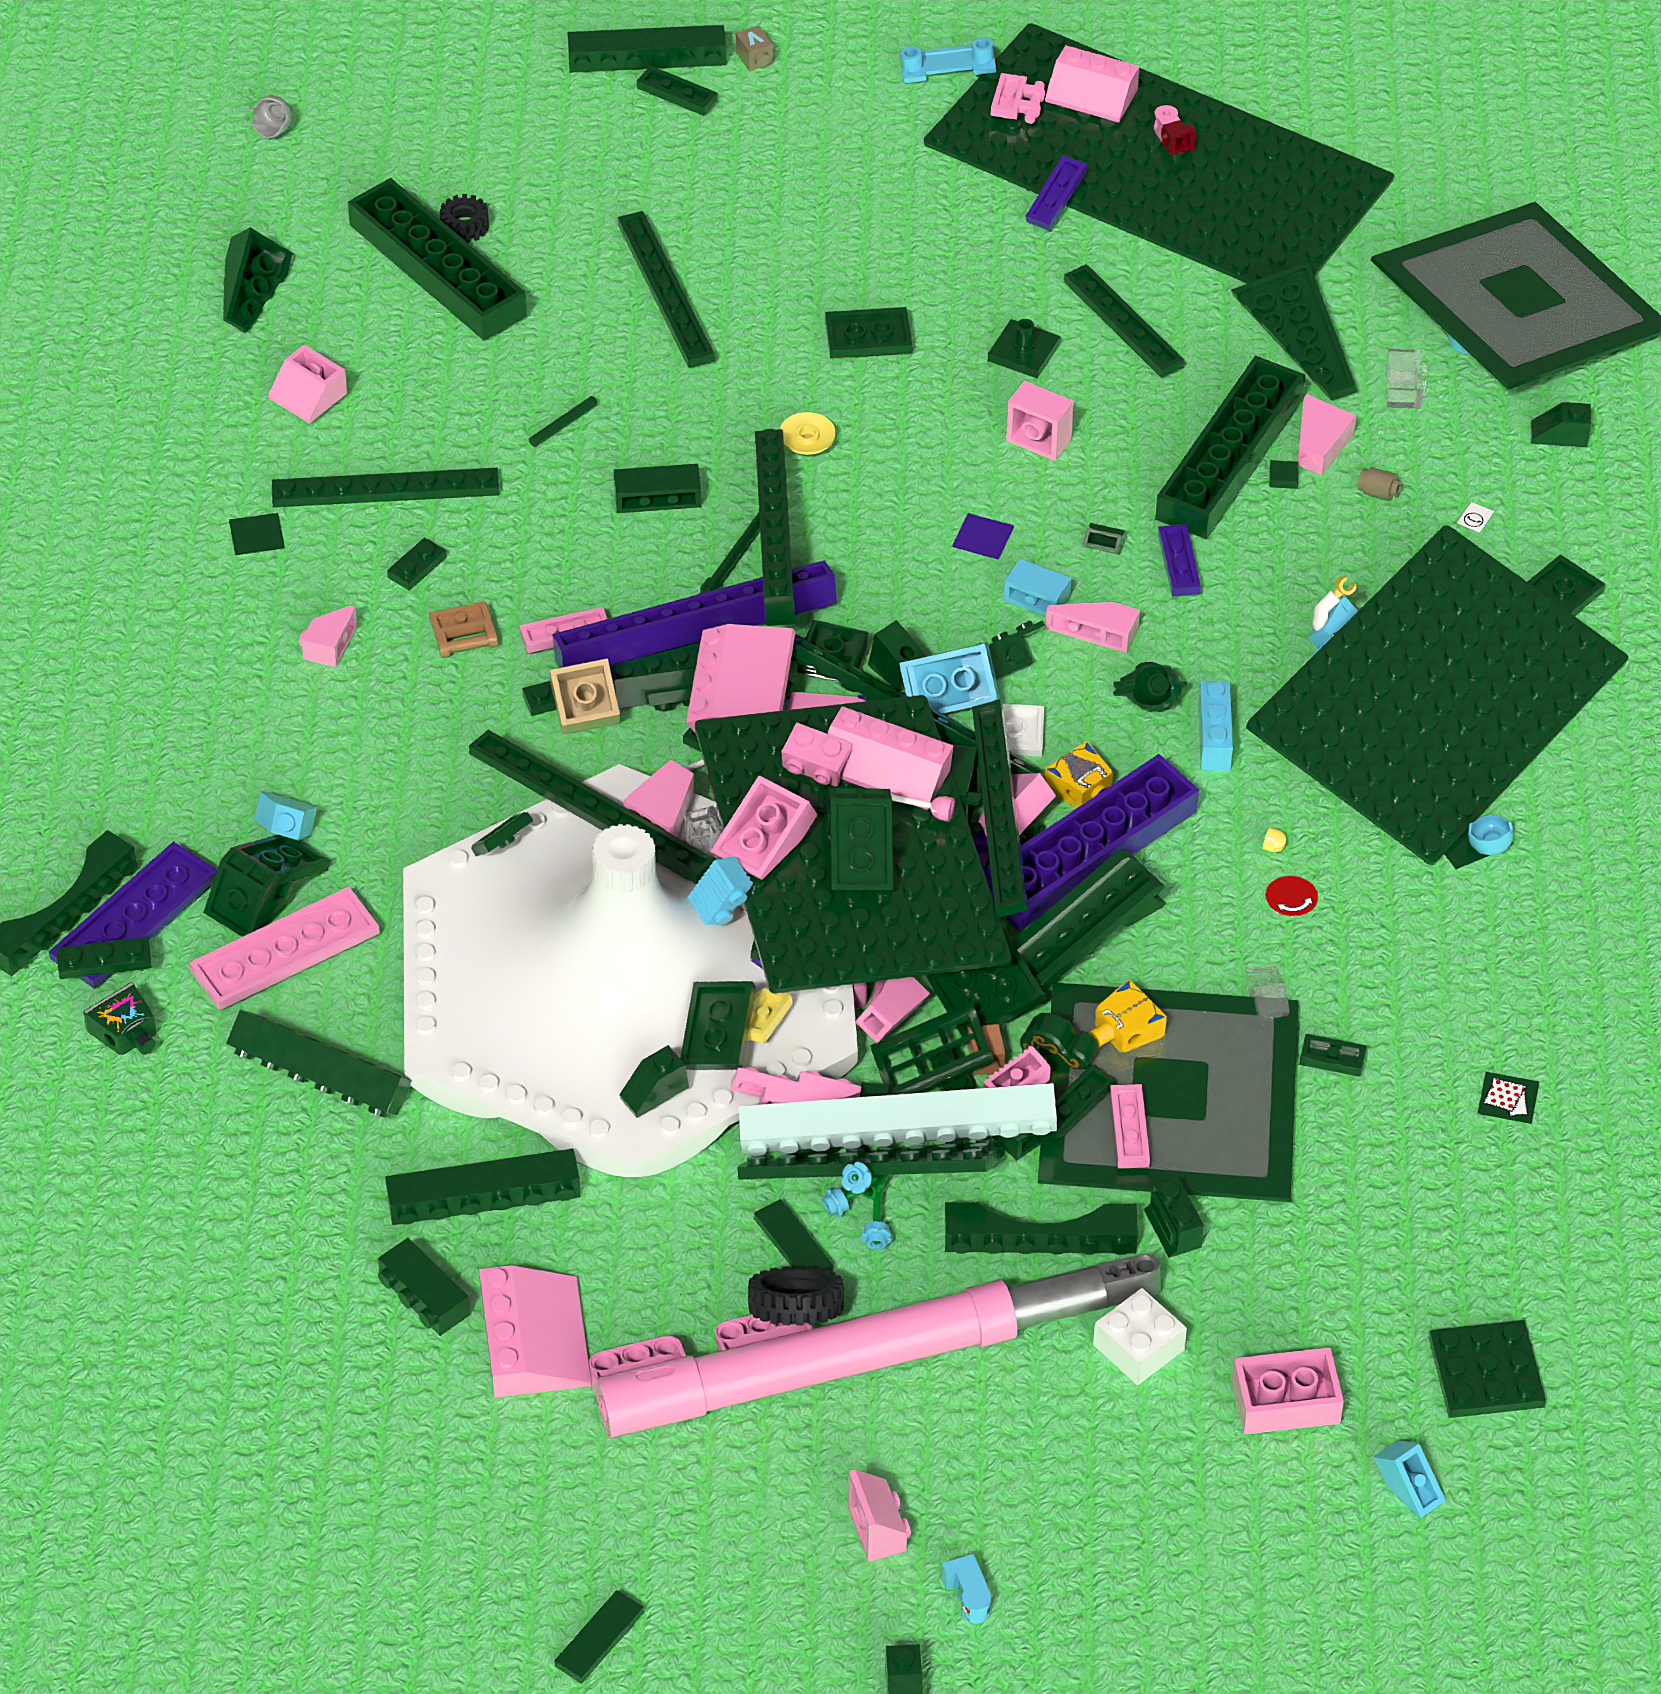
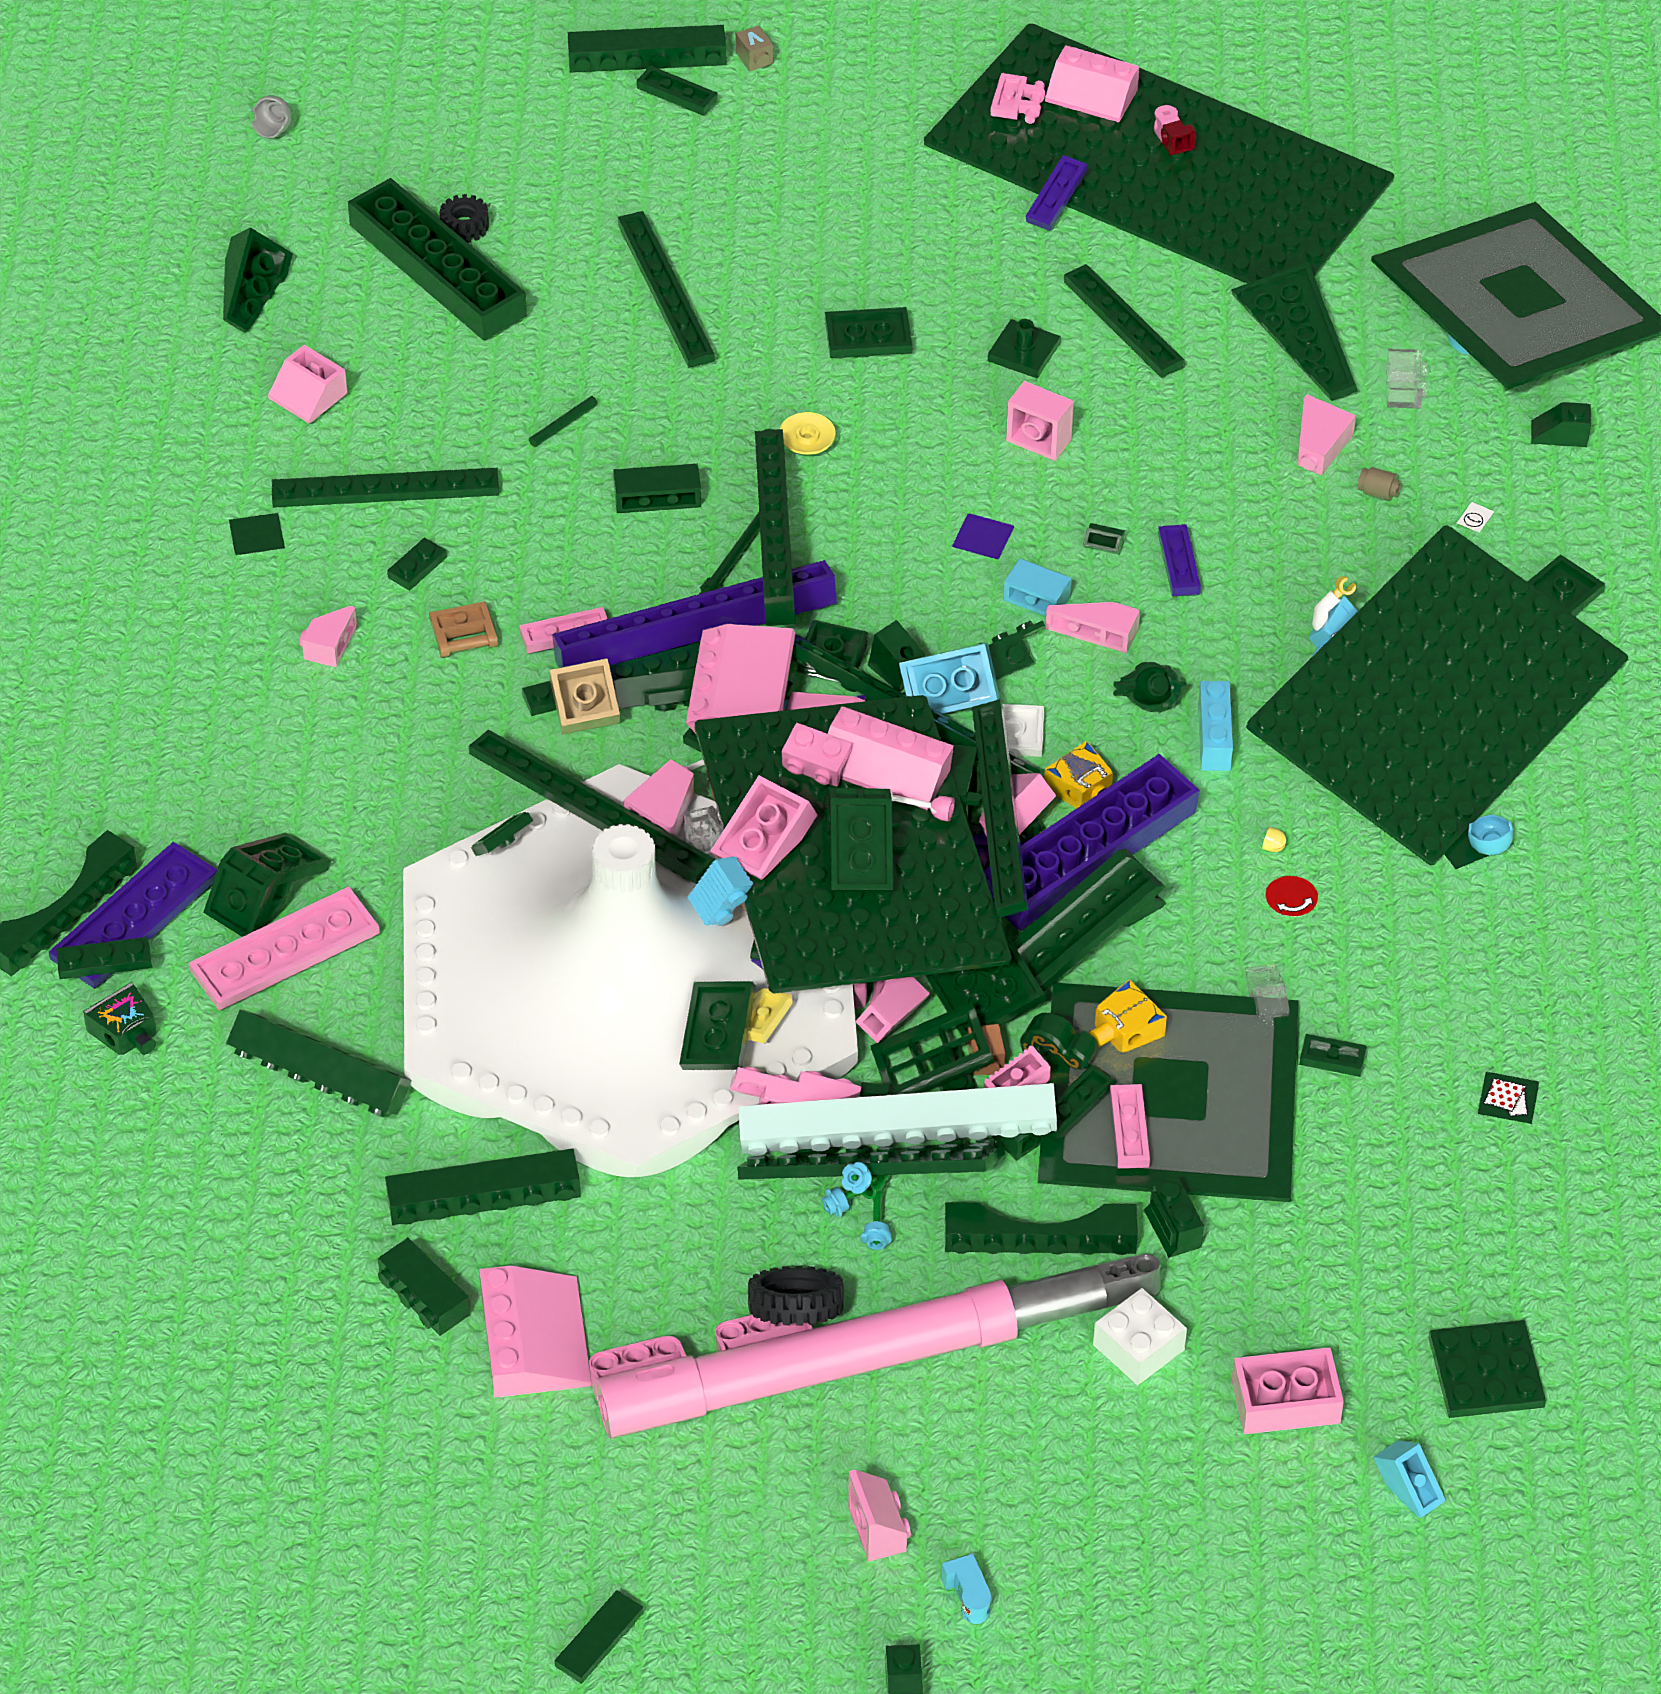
medium azure slope [254,791,317,840] -> none
dark green slope [619,1045,689,1118] -> none
dark green tile [754,1199,833,1272] -> none
medium azure brick [900,38,996,83] -> none
dark green brick [1155,356,1305,539] -> none
dark green tile [1269,460,1298,489] -> none

